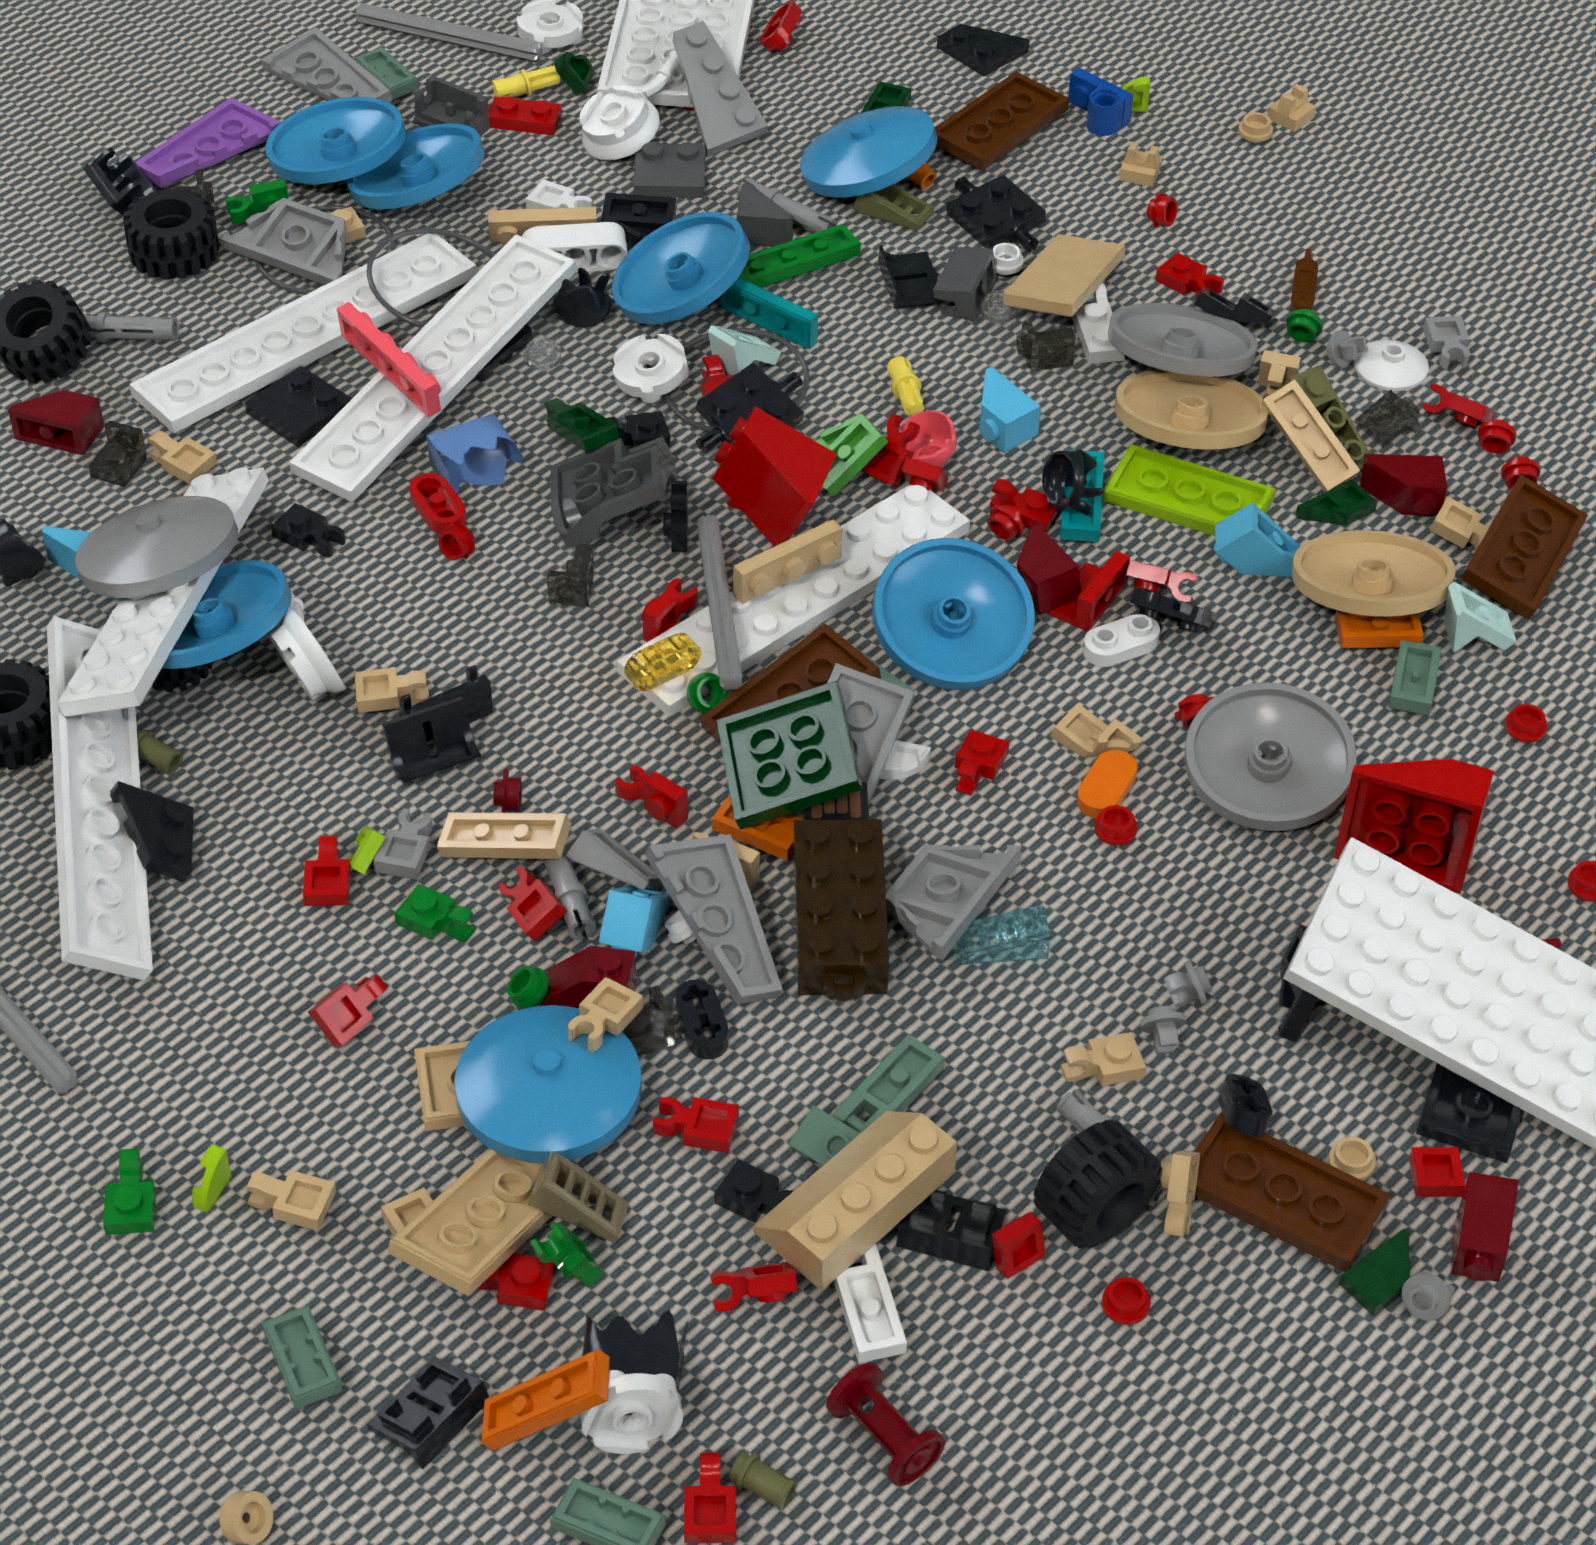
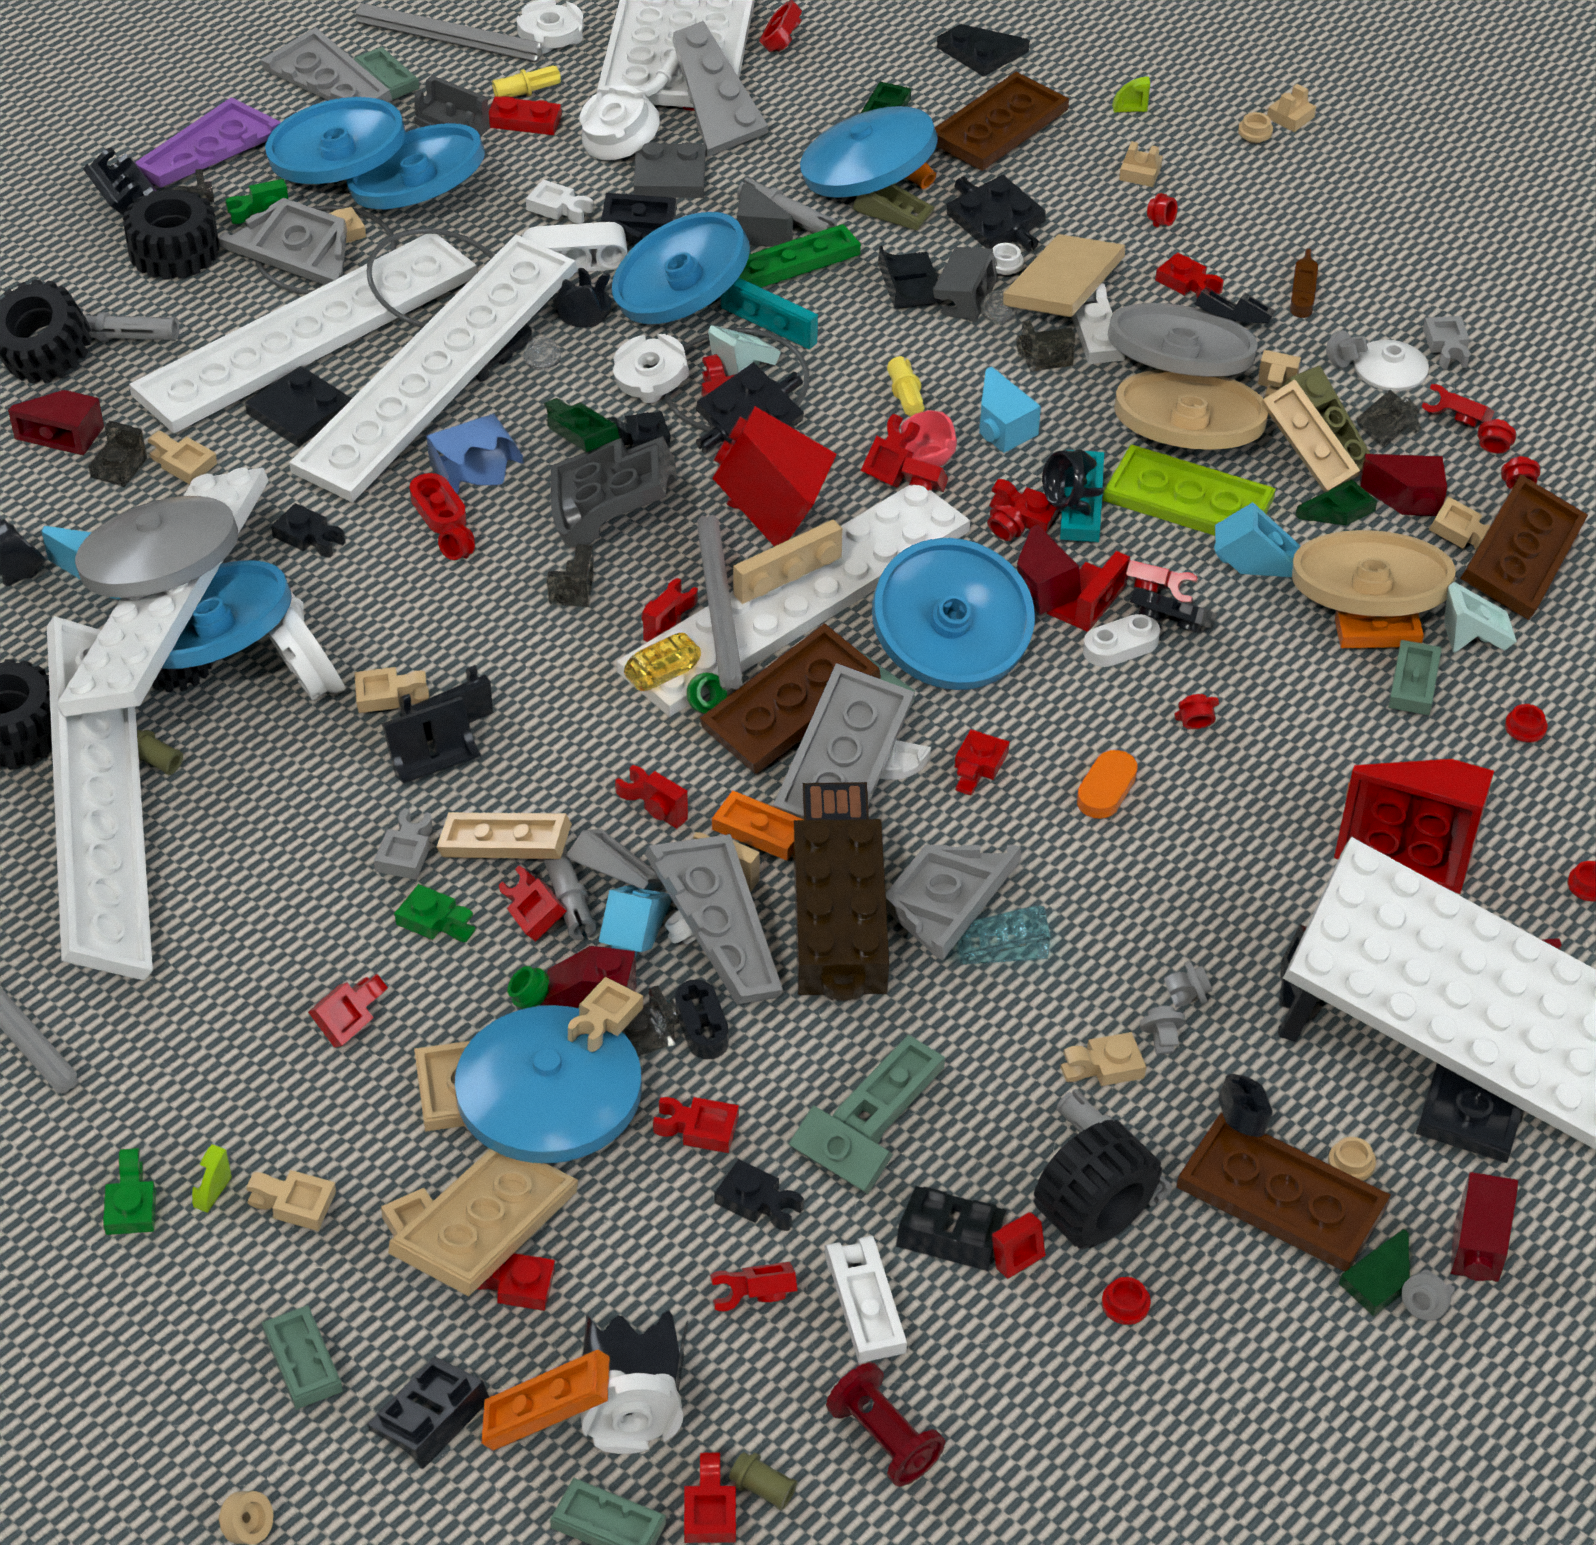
black wing [110,781,194,882] -> none
red plate [303,835,351,906] -> none
coral plate [336,302,441,418] -> none
lime tile [349,825,386,875] -> none
tan plate [488,207,597,244] -> none
dark red plate [493,768,522,813] -> none
dark tan slope [528,1151,629,1243] -> none
green plate [530,1222,604,1287] -> none
dark green tile [554,52,593,96] -> none
black plate [663,481,688,552] -> none
plate [717,681,863,830] -> none
tan slope [753,1111,957,1291] -> none
bright green wing [815,413,889,496] -> none
tan slope [1050,703,1144,758] -> none
blue plate [1068,67,1133,136] -> none
red plate [1094,805,1138,845] -> none
tan plate [1161,1150,1200,1237] -> none
light grey dish [1184,682,1356,831] -> none
green plate [1286,309,1323,343] -> none
red plate [1409,1147,1465,1197] -> none

